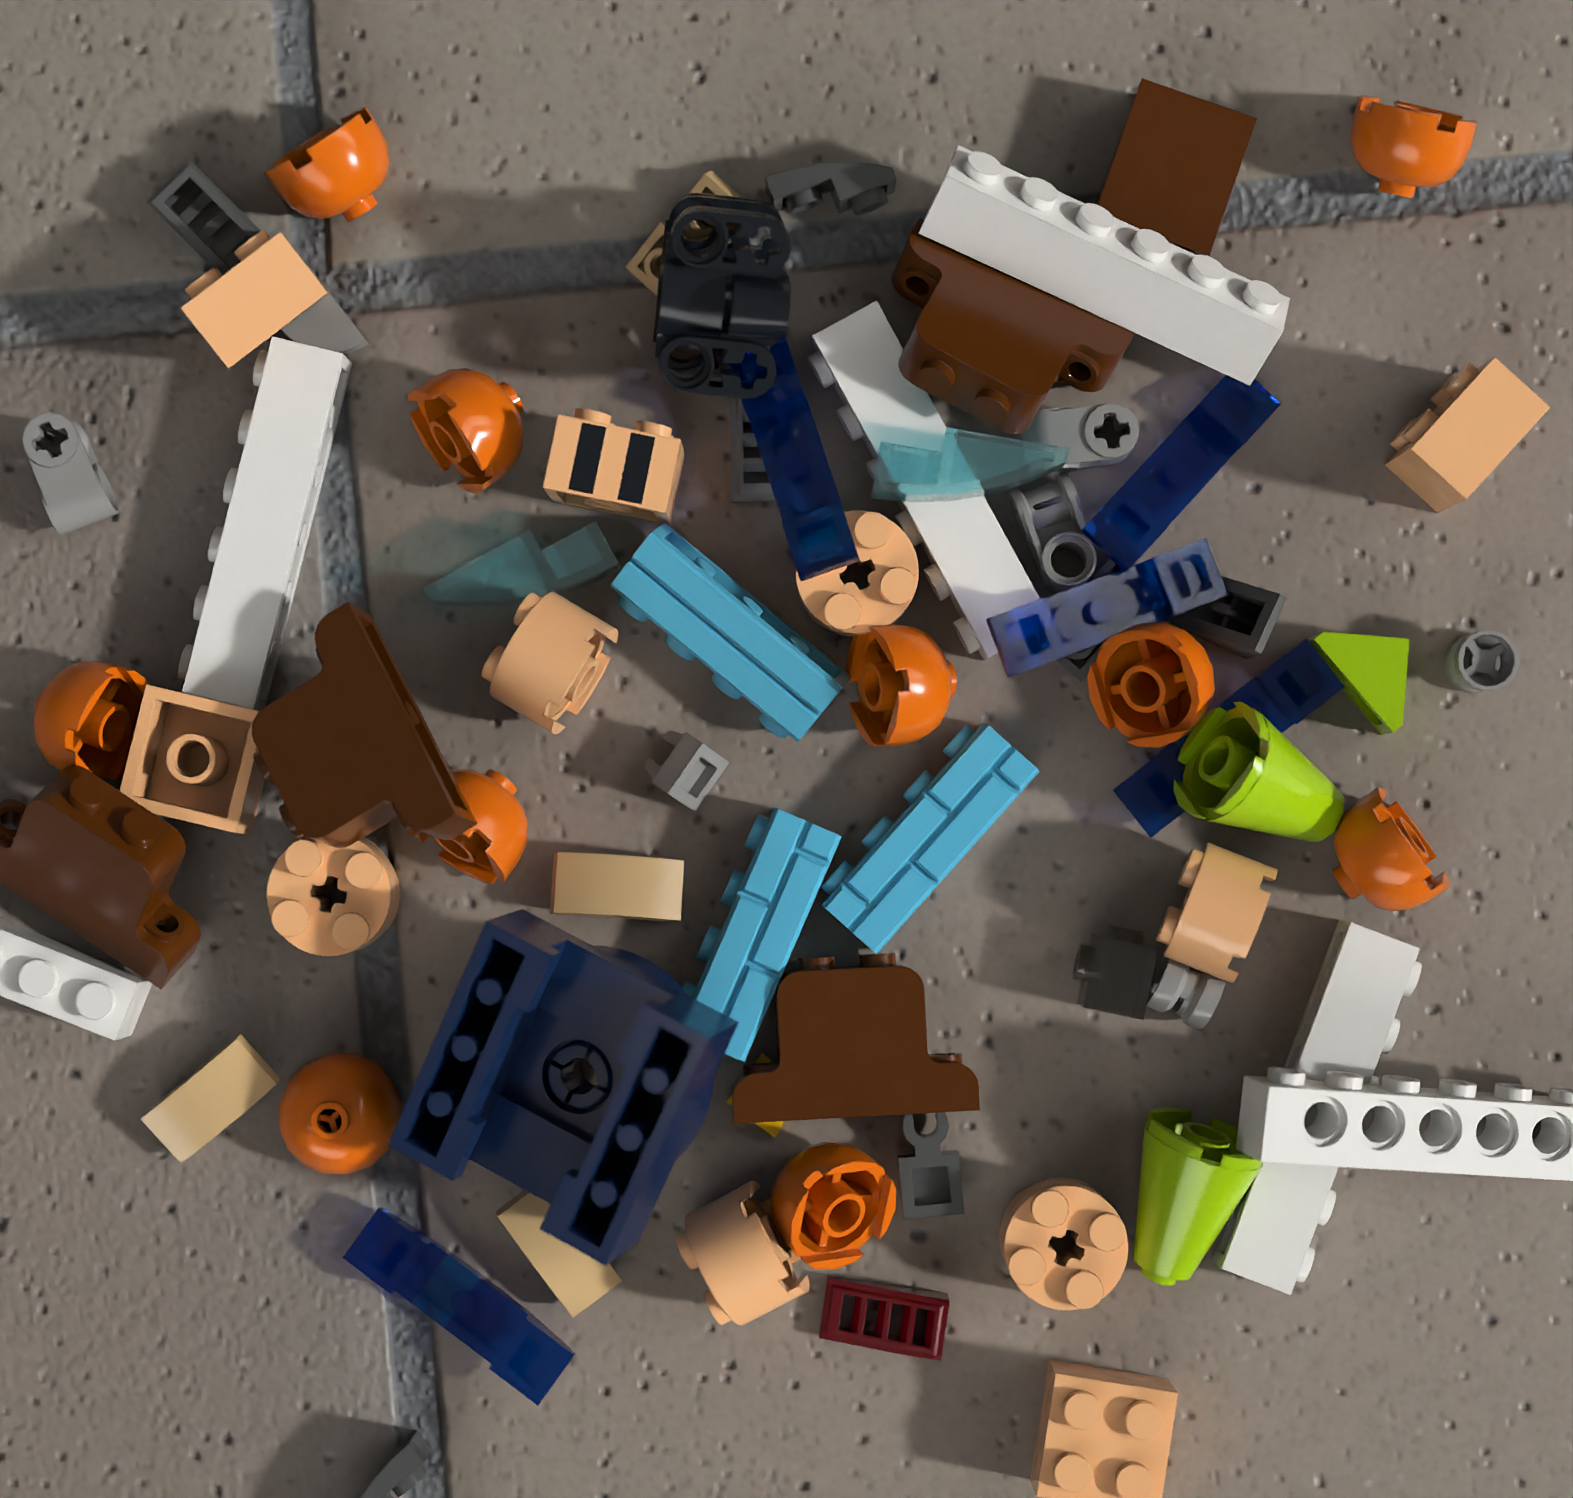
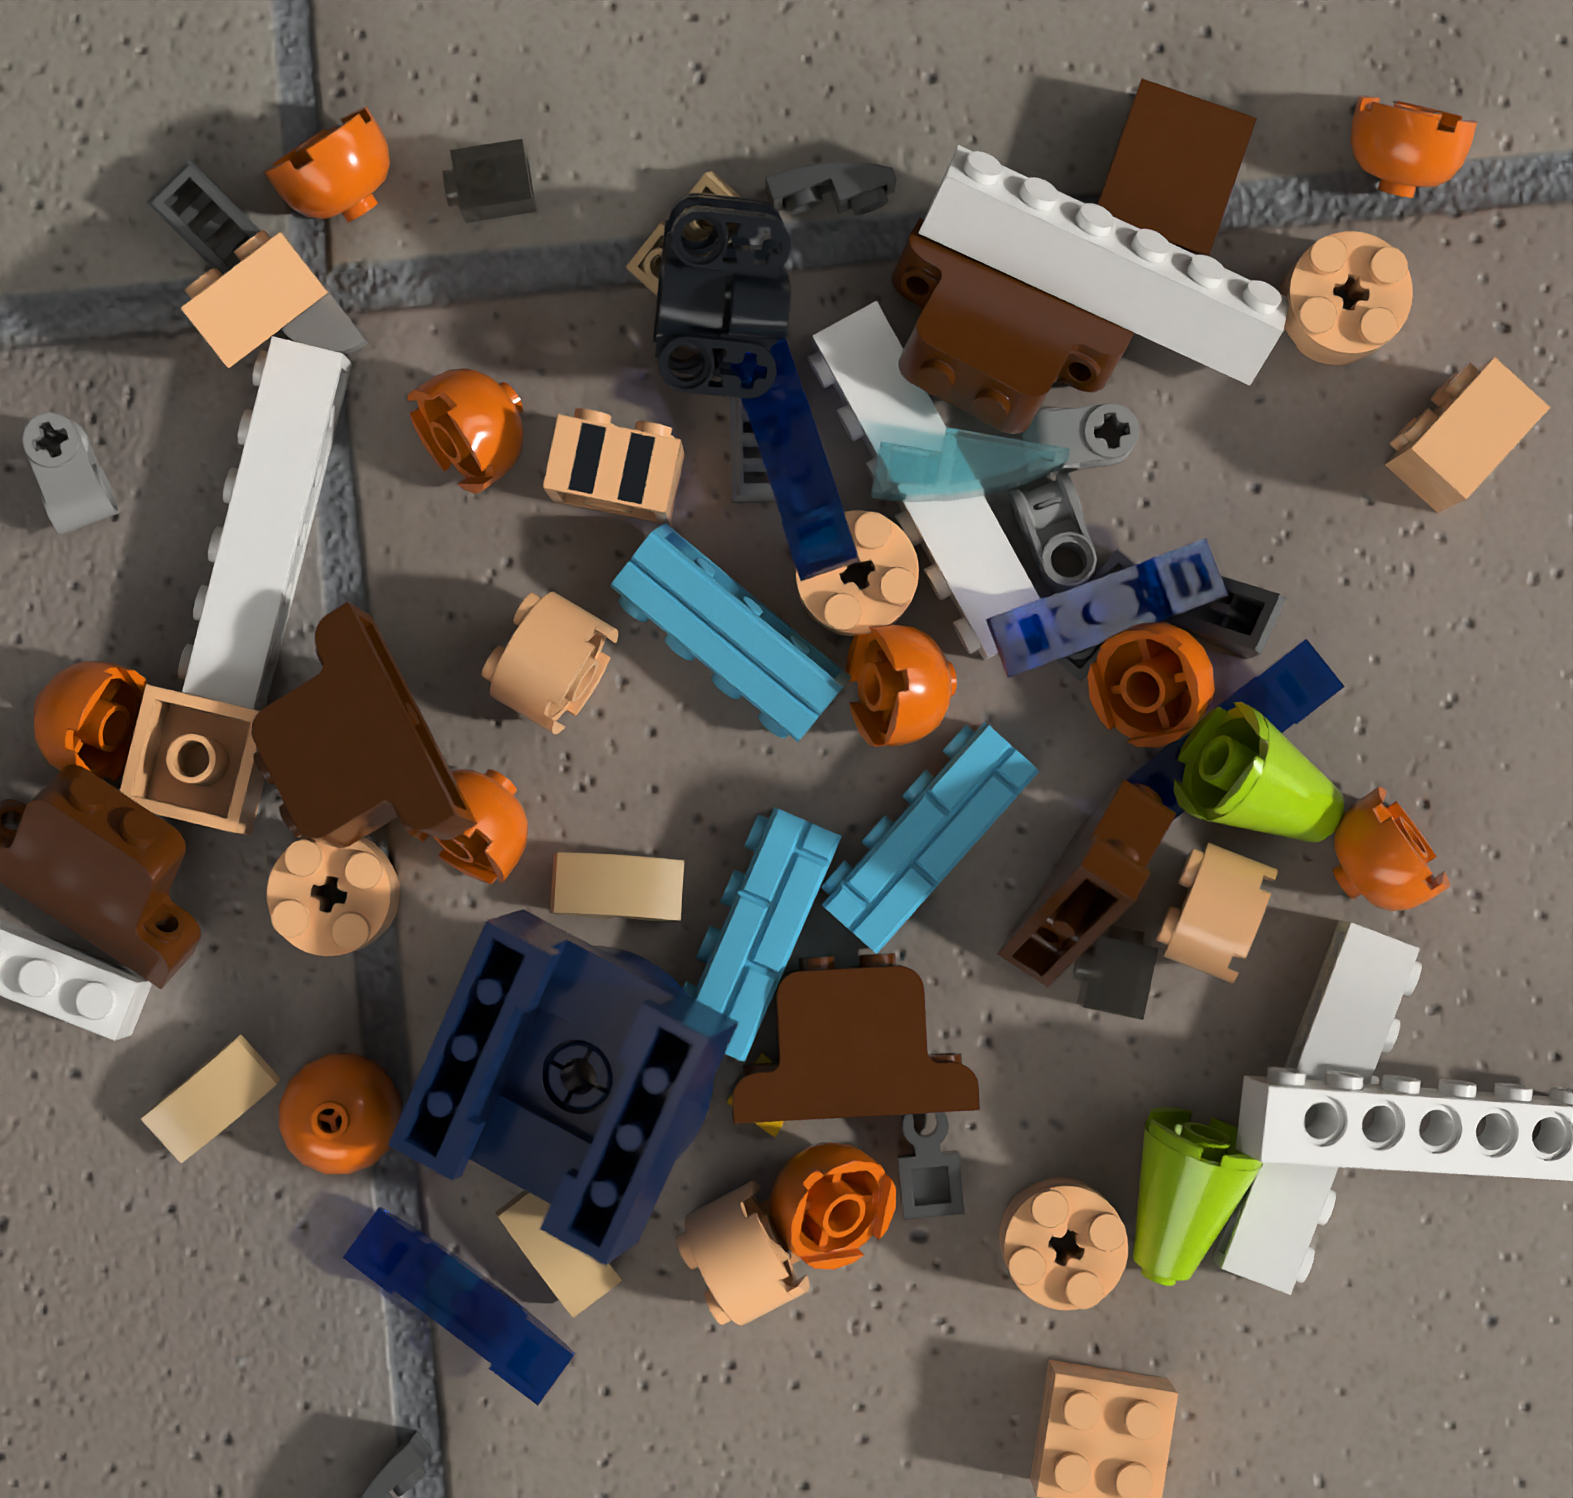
clear light blue slope [422,521,622,607] -> none
light grey tile [645,731,730,812] -> none
dark red slope [819,1276,950,1361] -> none
clear blue slope [1081,375,1281,573] -> none
light grey wheel [1144,957,1226,1031] -> none
lime slope [1303,631,1410,735] -> none
light grey wheel [1444,630,1519,693] -> none
none -> clear smoke brick [443,139,537,223]
none -> reddish brown brick [998,778,1176,987]
none -> light nougat brick [1279,231,1413,365]

